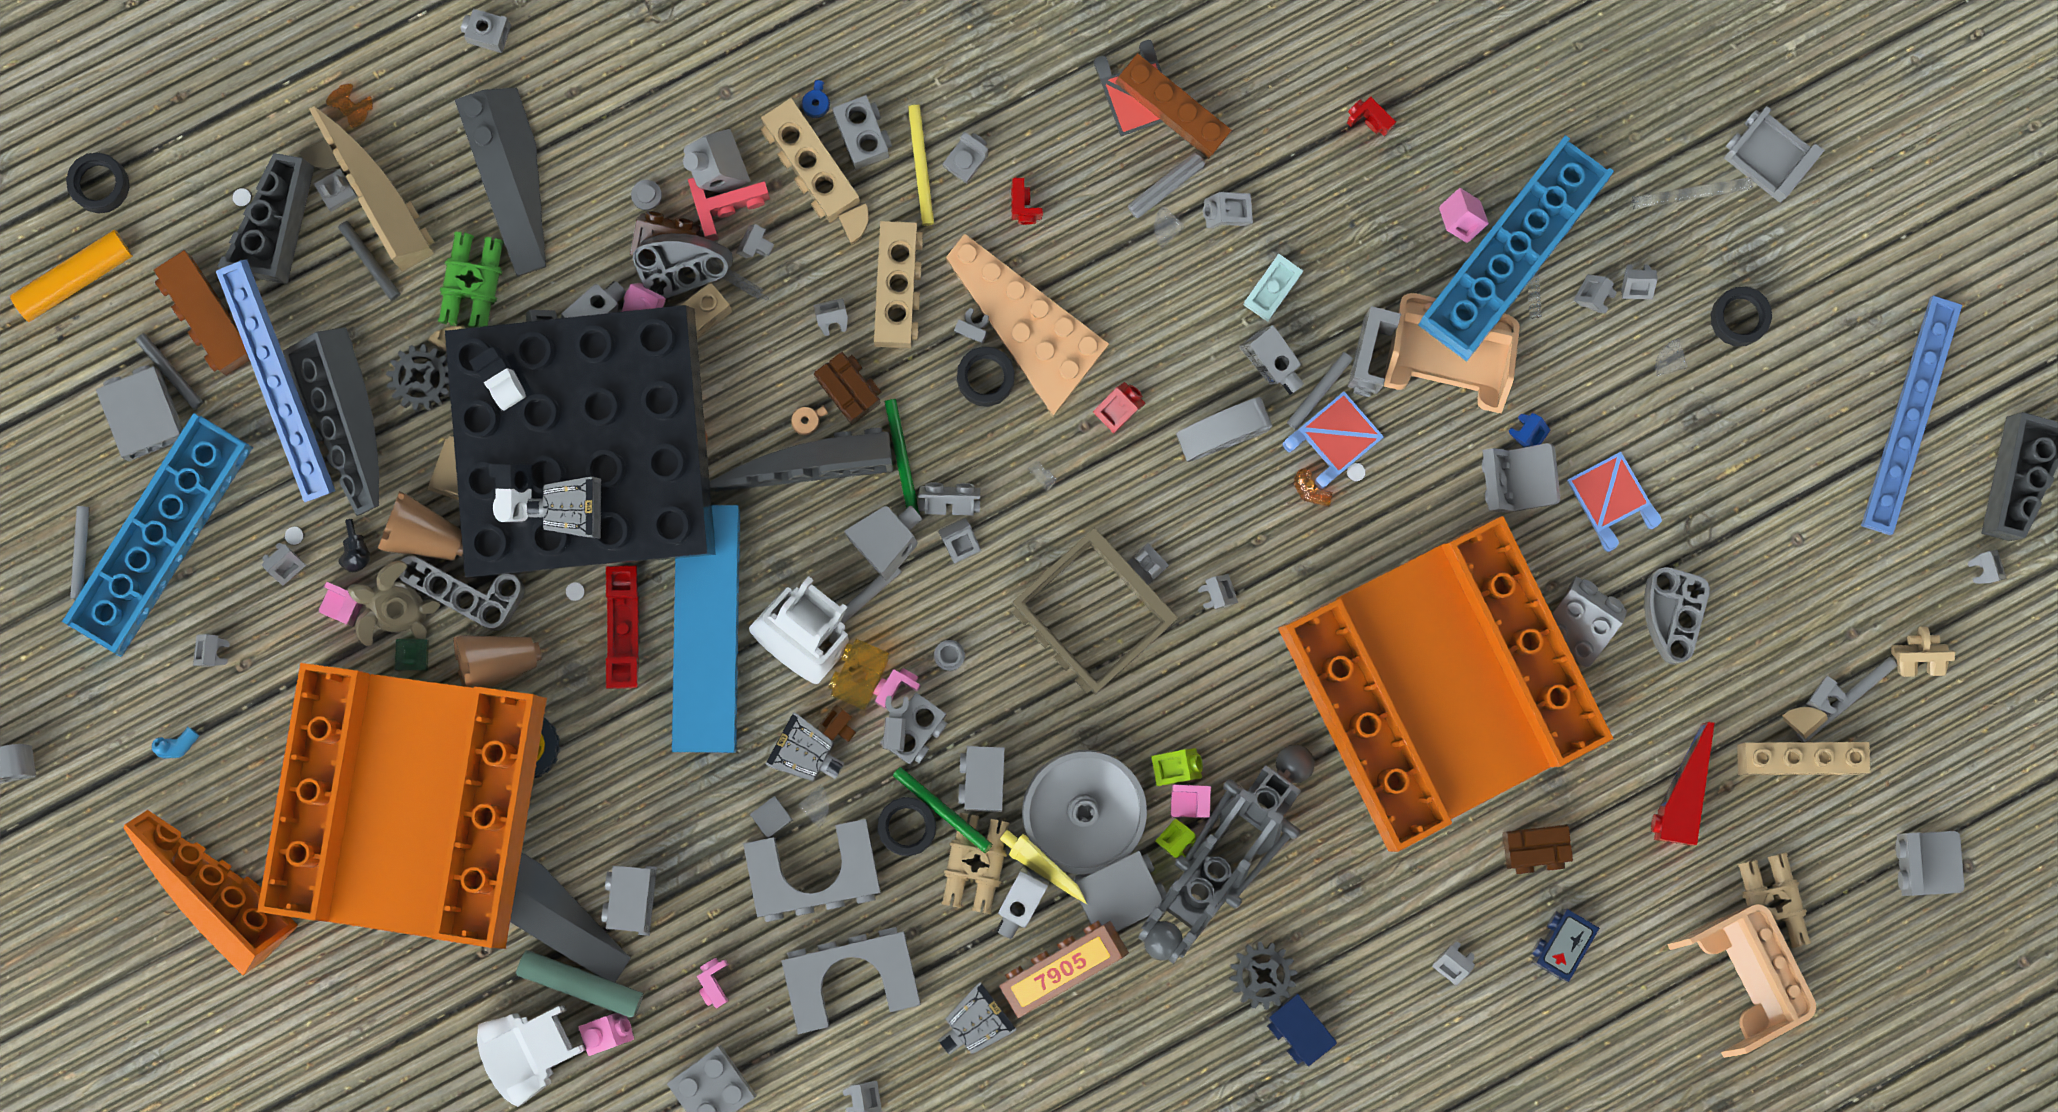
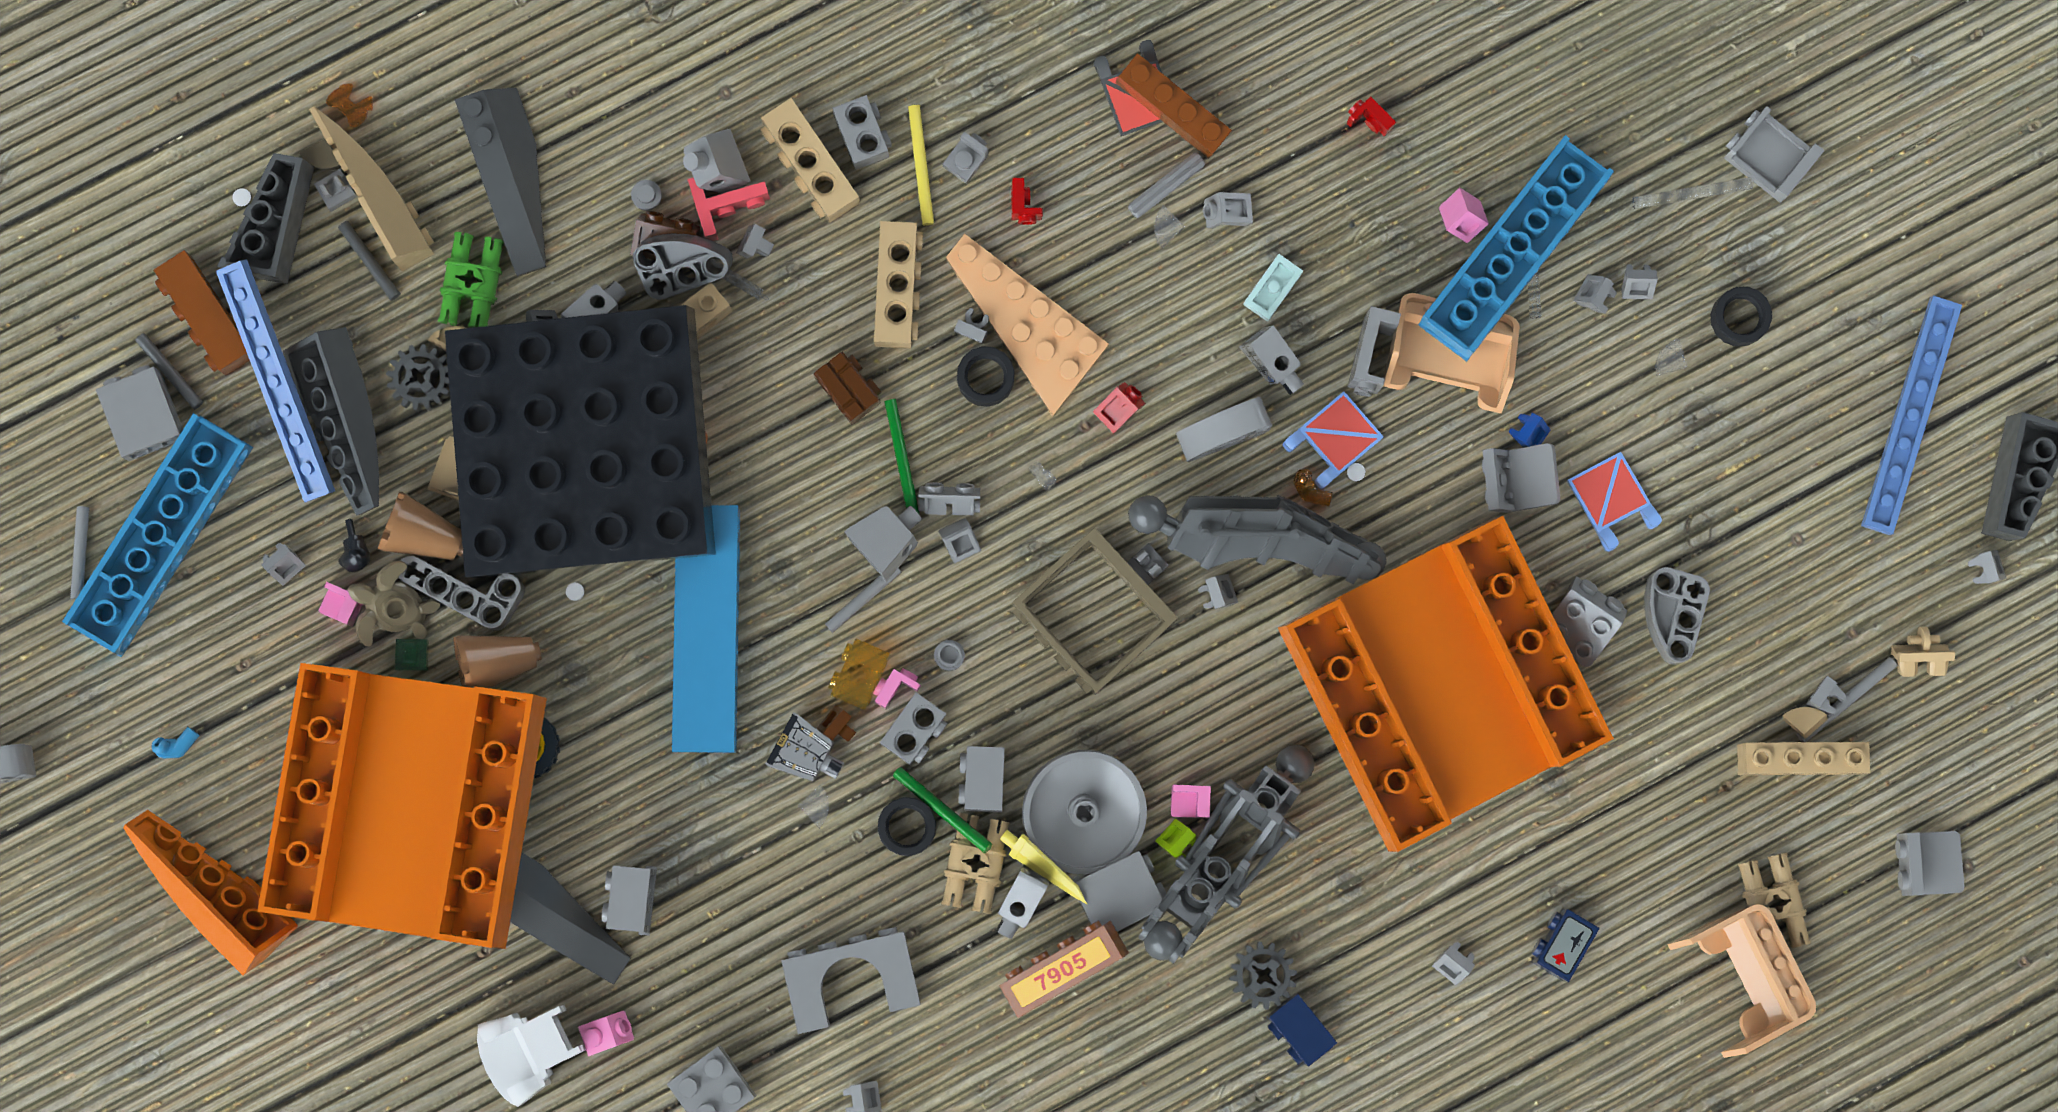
light orange brick [10,229,133,322] -> none
black tyre [66,152,130,214] -> none
light grey tile [193,634,230,667] -> none
white sticker [285,527,303,545] -> none
light grey brick [461,9,511,53] -> none
leg [469,346,526,411] -> none
leg [489,464,532,522] -> none
sand green brick [515,950,644,1018] -> none
light grey torso [527,477,601,538] -> none
red slope [606,566,639,689] -> none
bright pink bracket [621,283,666,312] -> none
bright pink bracket [697,958,729,1008] -> none
dark grey wedge [709,428,893,492] -> none
light grey arch [743,819,881,922] -> none
white piece [749,576,849,684] -> none
light grey slope [750,796,793,839] -> none
light nougat piece [791,405,828,435] -> none
blue piece [801,80,830,118] -> none
light grey tile [814,298,848,336] -> none
tan tile [838,203,869,245] -> none
light grey bar [883,696,909,751] -> none
light grey torso [938,982,1016,1055] -> none
lime bracket [1151,748,1203,786] -> none
light grey piece [1287,352,1353,430] -> none
reddish brown brick [1502,824,1573,874] -> none
red slope [1651,722,1715,846] -> none
none -> dark grey piece [1128,495,1387,585]

